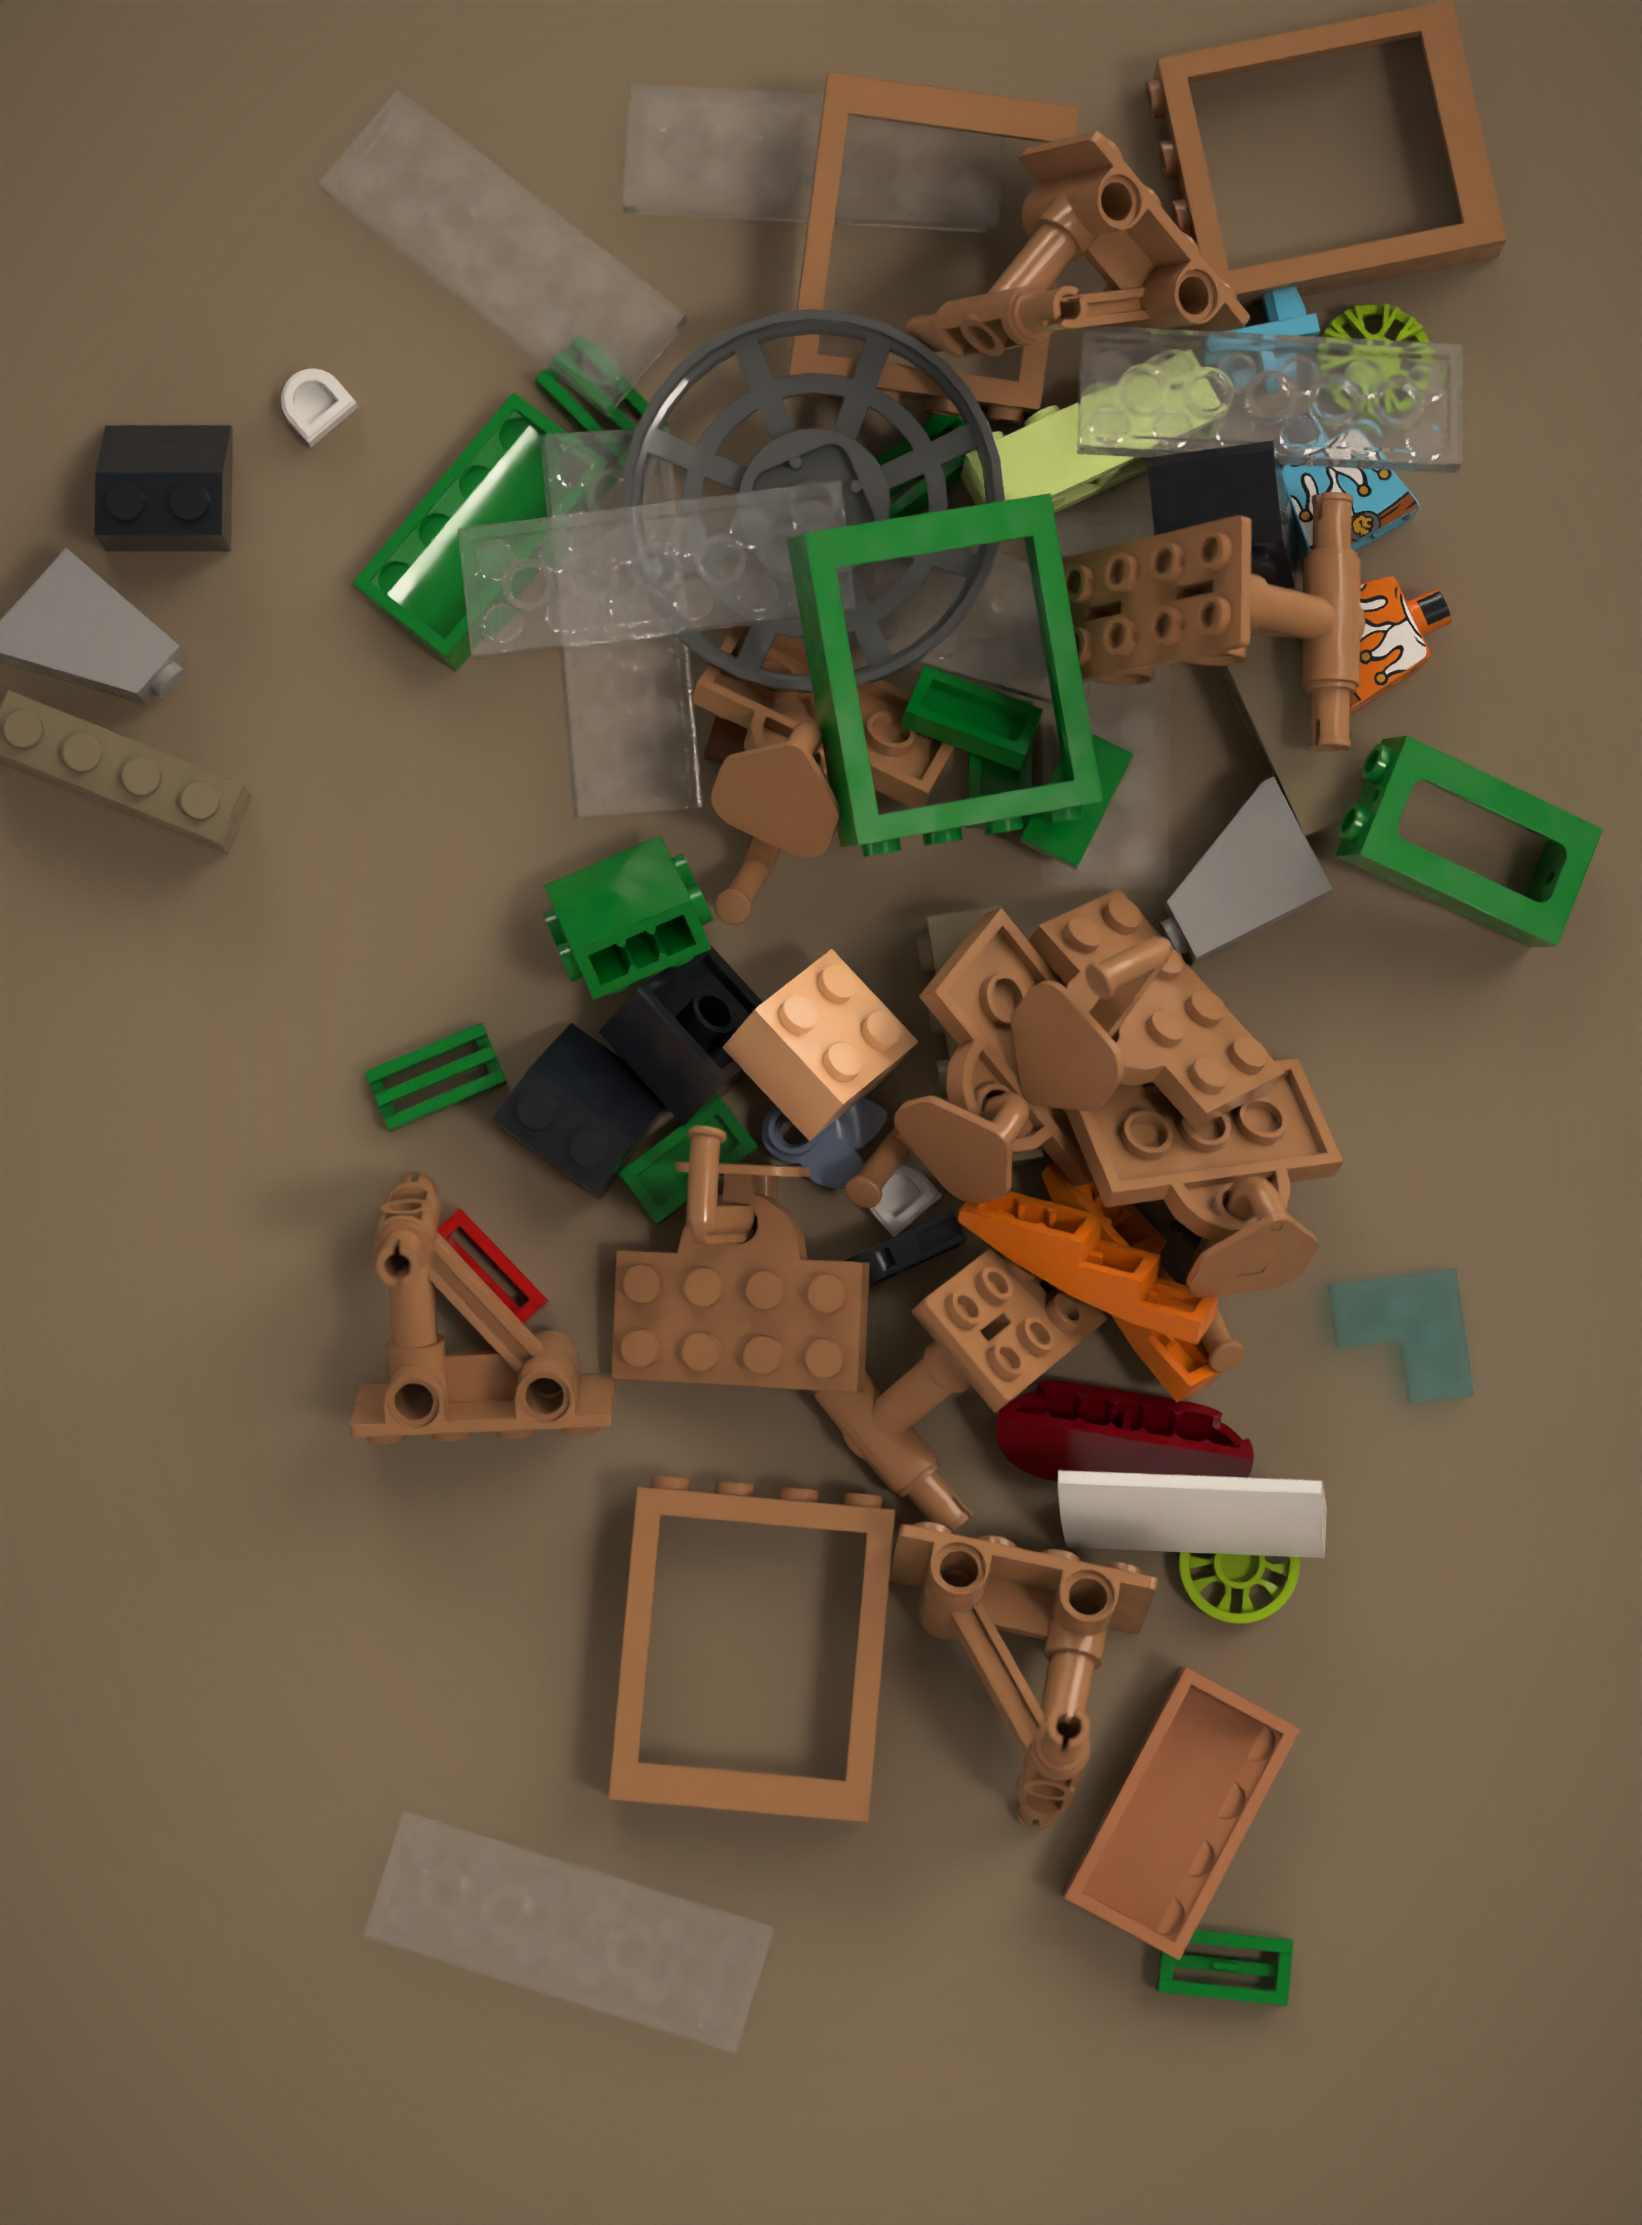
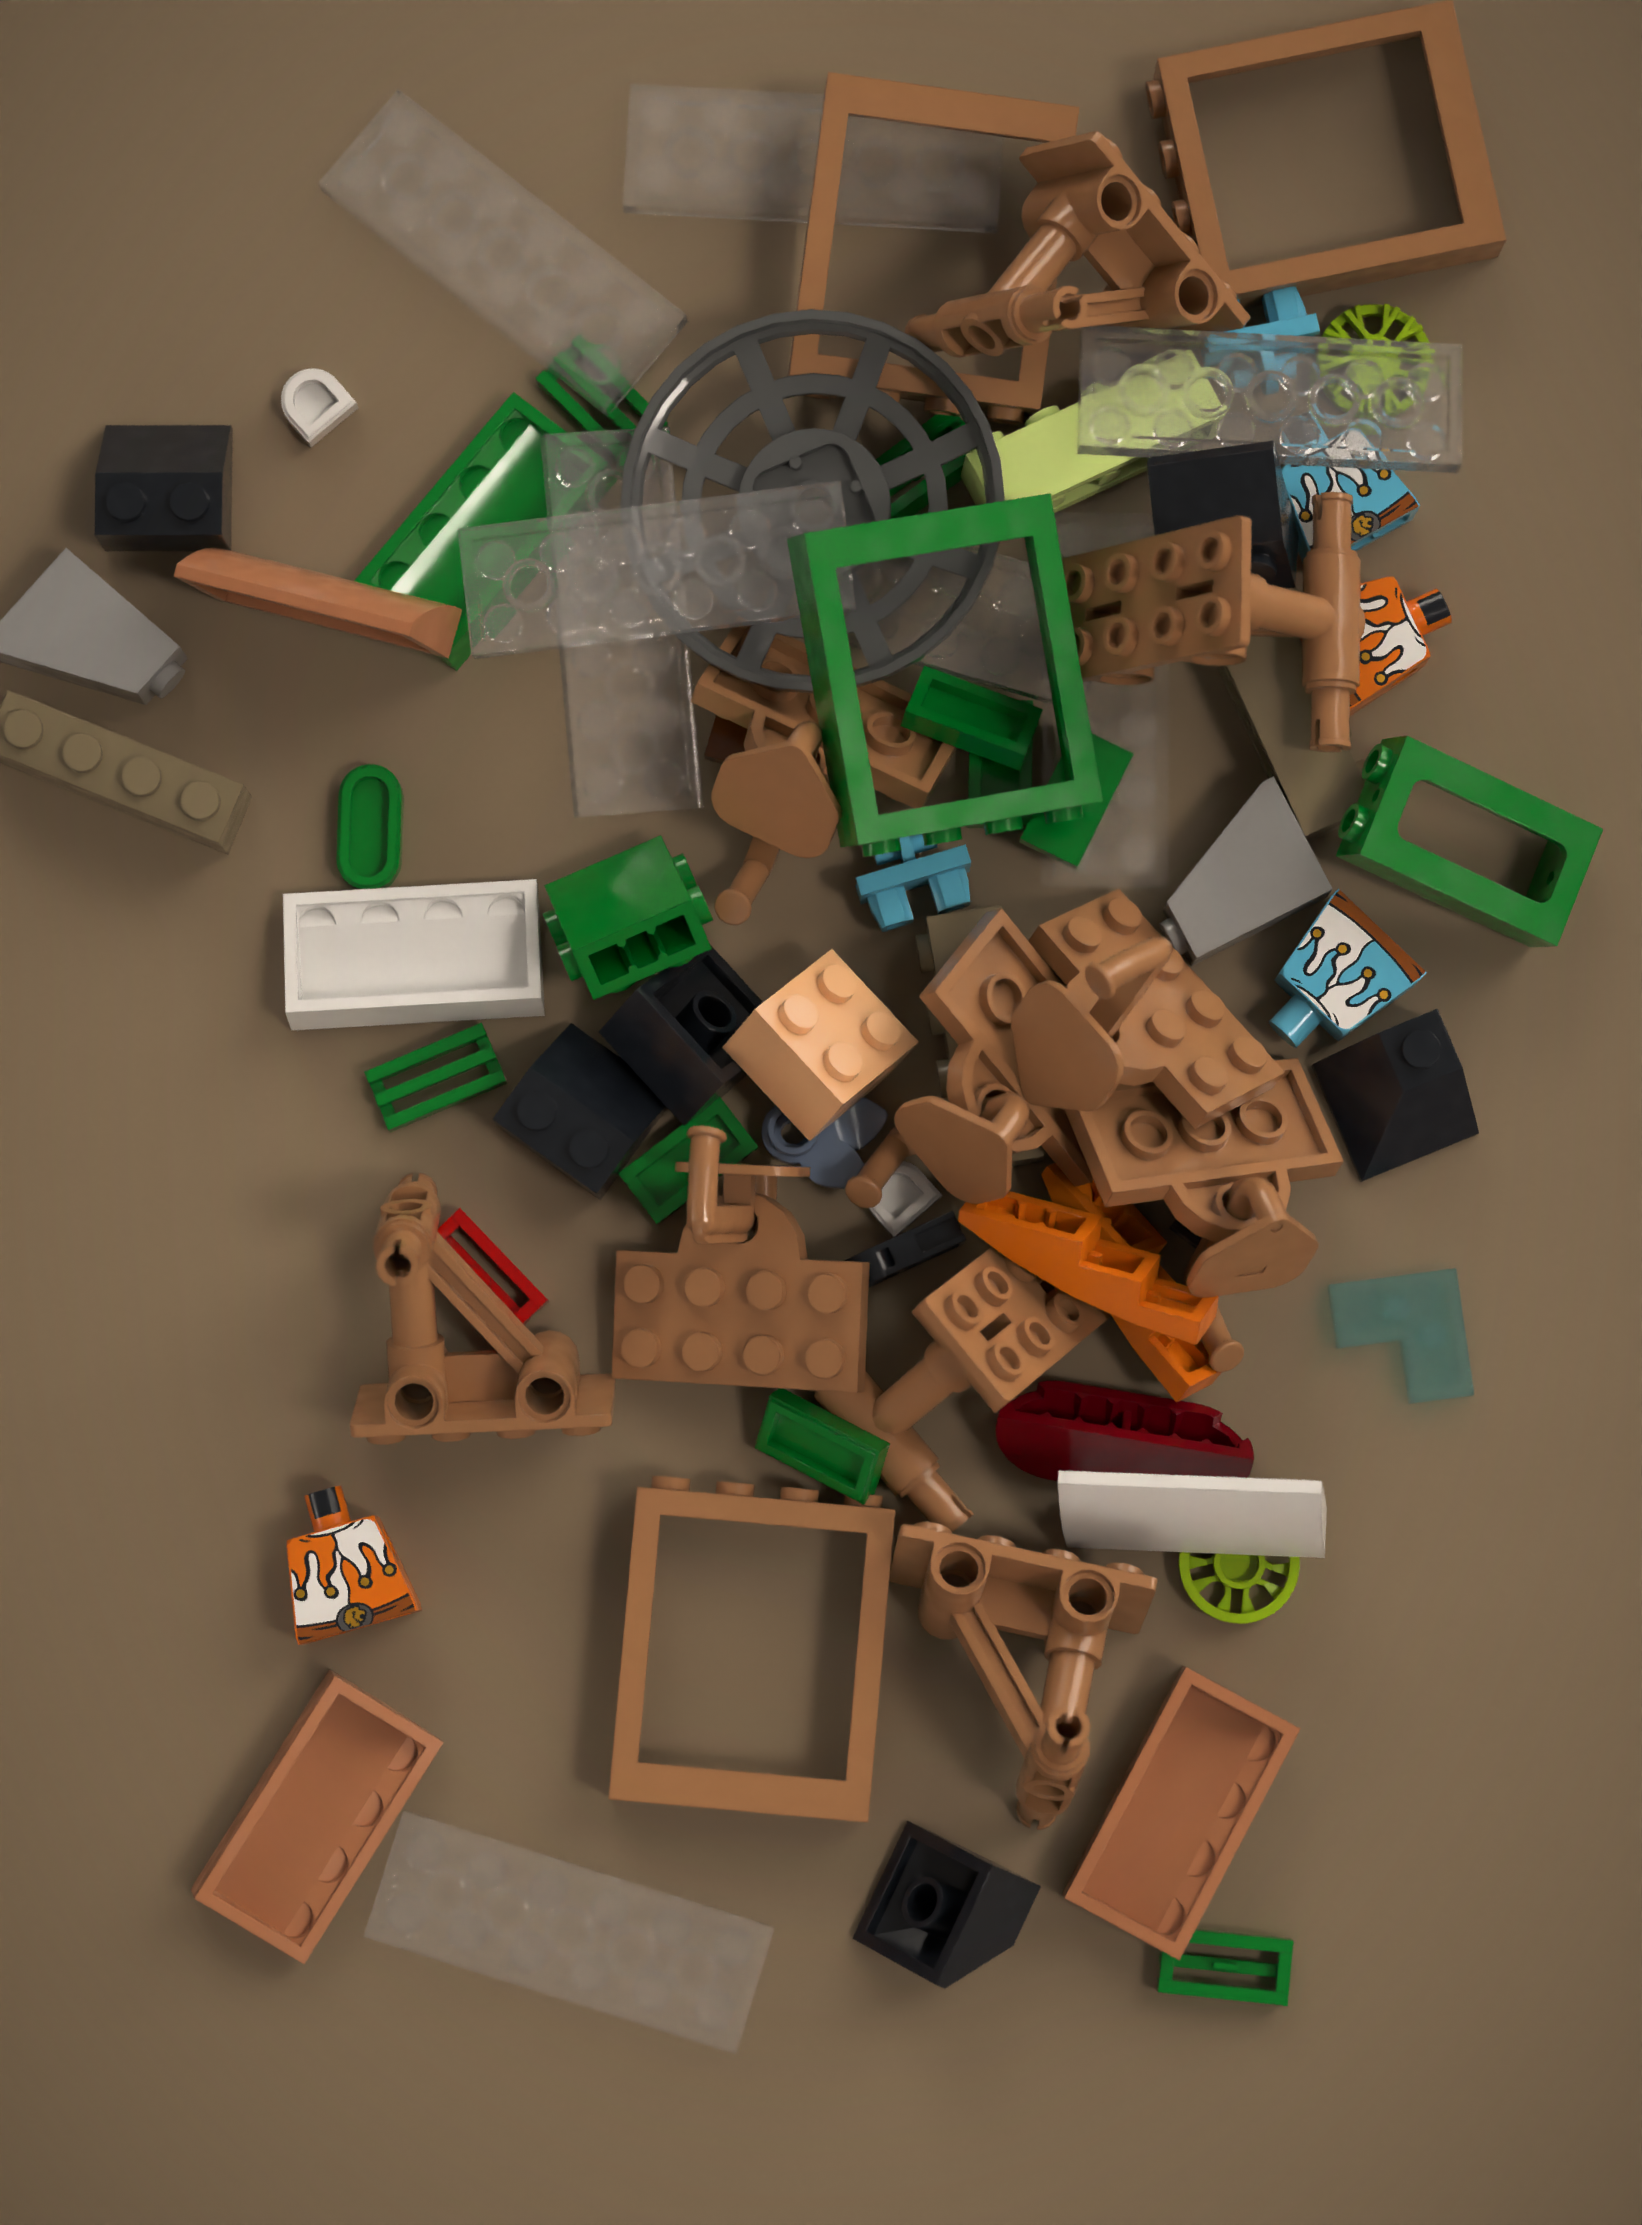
none -> nougat slope [174,547,462,659]
none -> nougat slope [191,1669,444,1964]
none -> white slope [283,879,545,1031]
none -> torso [287,1485,422,1645]
none -> green tile [336,764,404,890]
none -> green tile [754,1388,890,1505]
none -> black slope [852,1821,1041,1989]
none -> medium azure hips [855,834,971,932]
none -> torso [1269,889,1427,1048]
none -> black slope [1311,1008,1479,1182]

